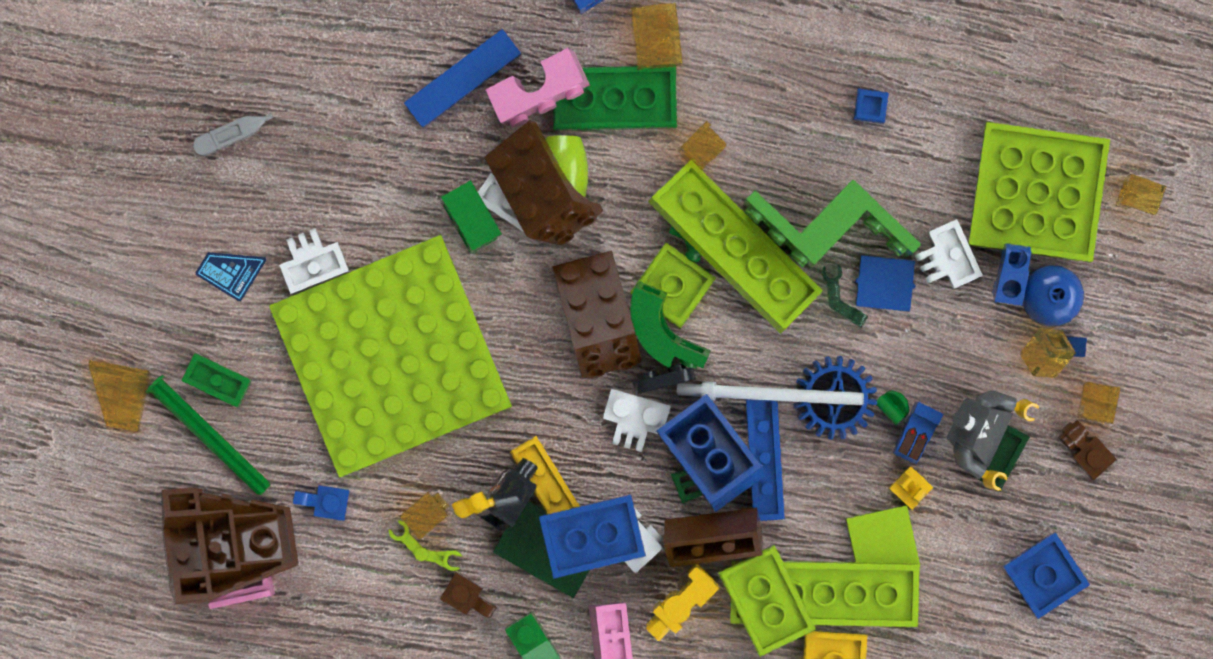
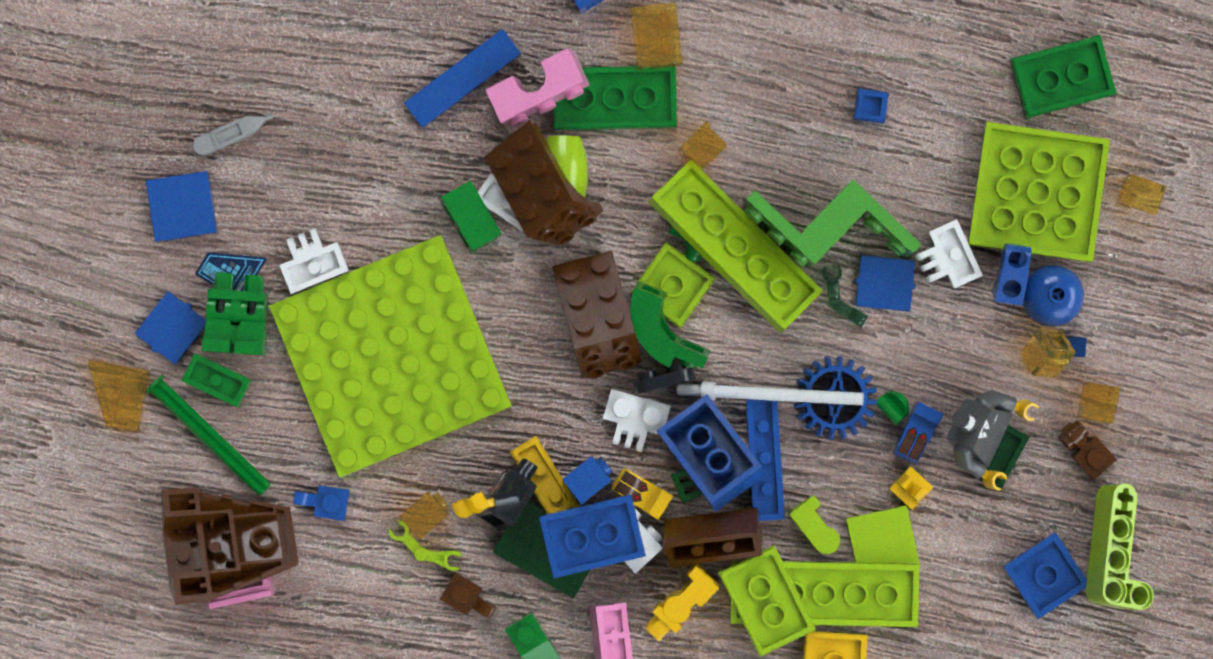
none -> blue piece [135,291,206,365]
none -> blue tile [146,171,218,242]
none -> green hips [201,272,269,356]
none -> blue brick [562,455,613,504]
none -> yellow leg [611,467,673,520]
none -> lime leg [787,495,840,554]
none -> green tile [1009,35,1117,119]
none -> lime beam [1086,483,1154,610]

